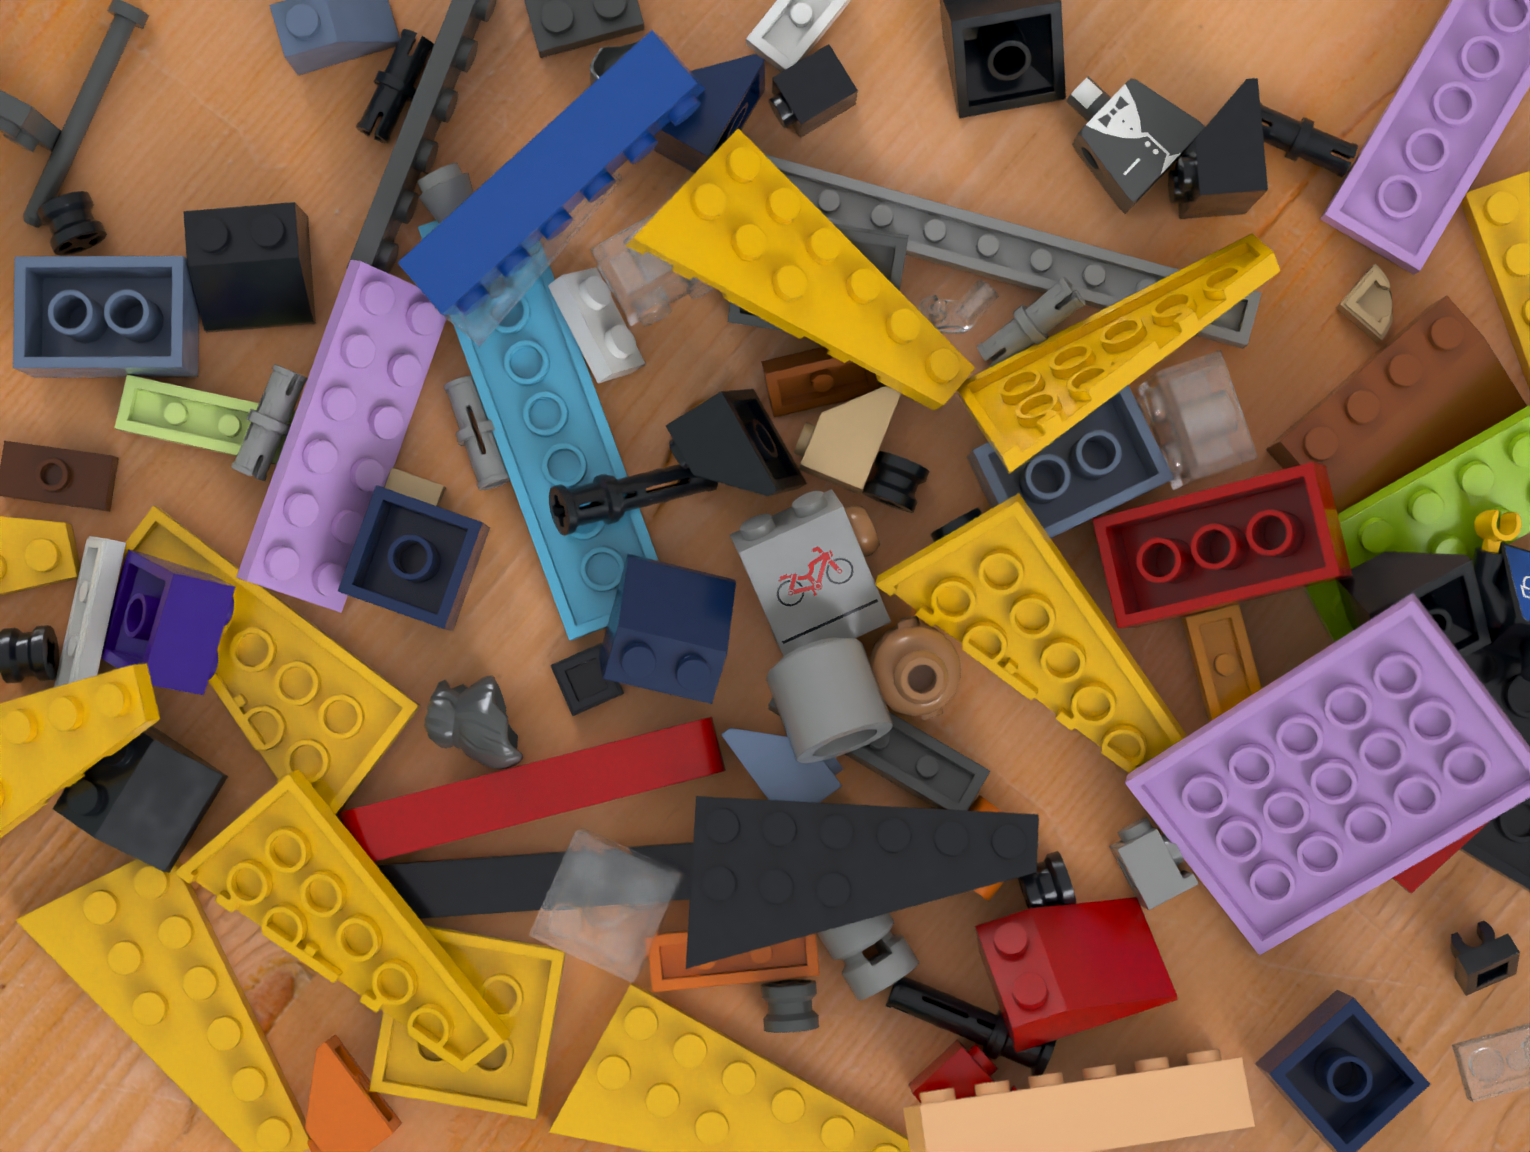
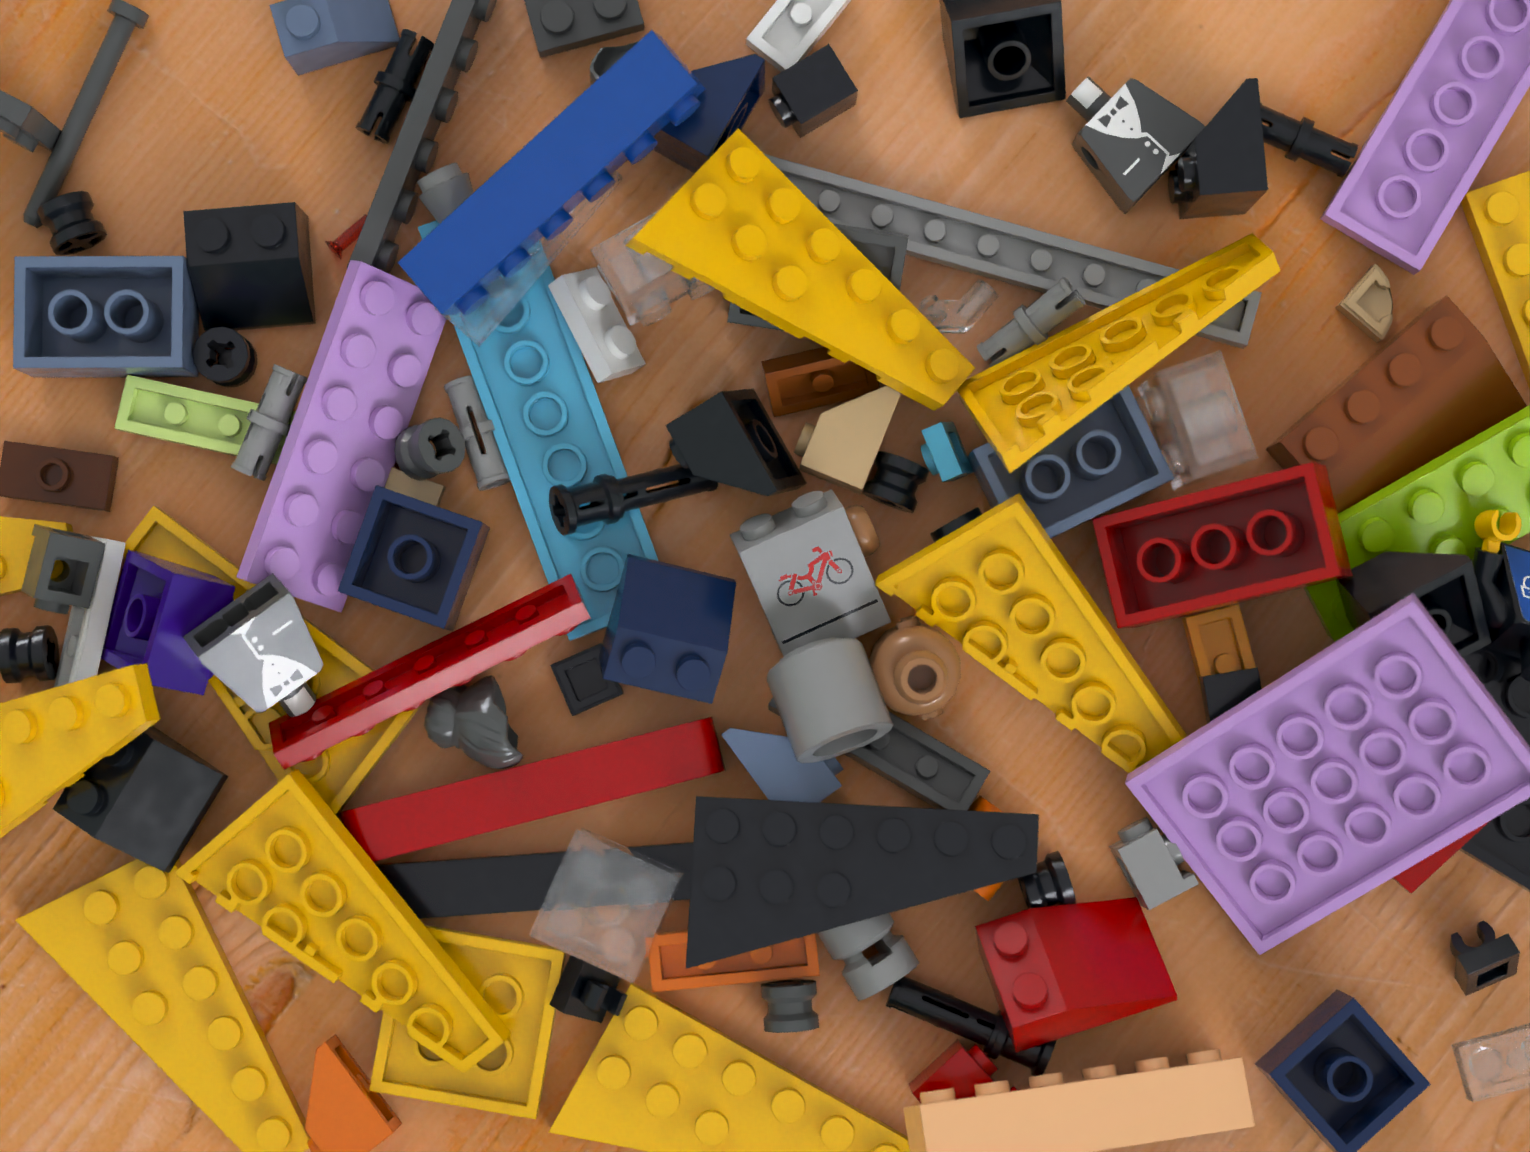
none -> dark grey brick [21,524,105,614]
none -> torso [183,573,324,717]
none -> black wheel [193,327,258,388]
none -> red plate [268,574,591,770]
none -> clear red piece [325,214,367,260]
none -> dark grey wheel [394,418,466,480]
none -> black tile [549,952,627,1023]
none -> medium azure plate [921,422,974,482]
none -> black tile [1199,668,1262,723]

